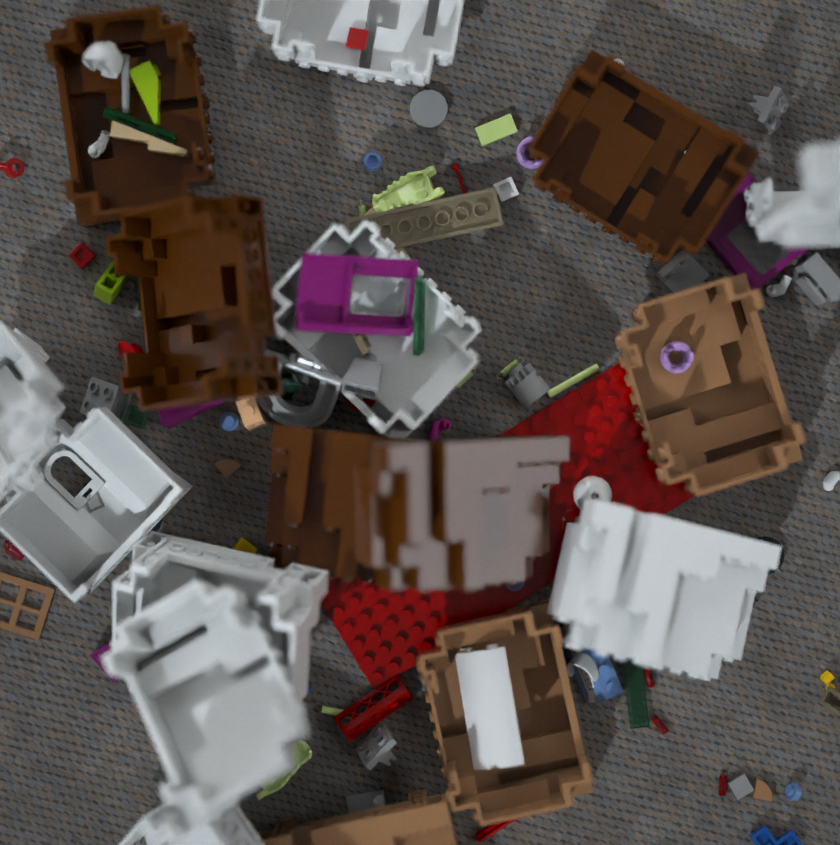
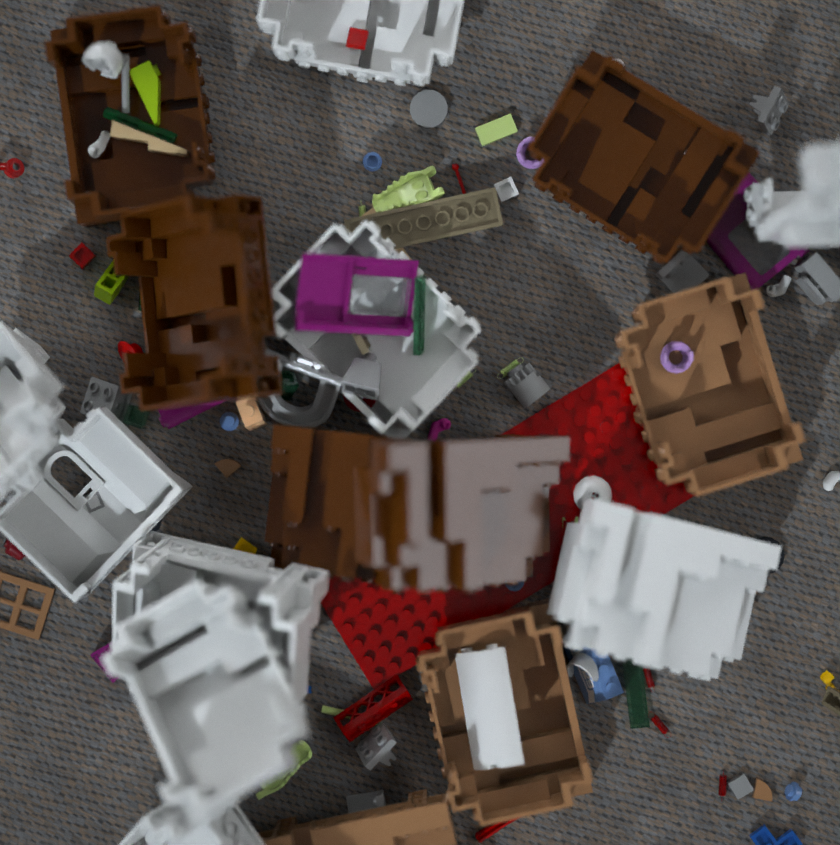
yellowish green bar [547,363,600,398] -> none

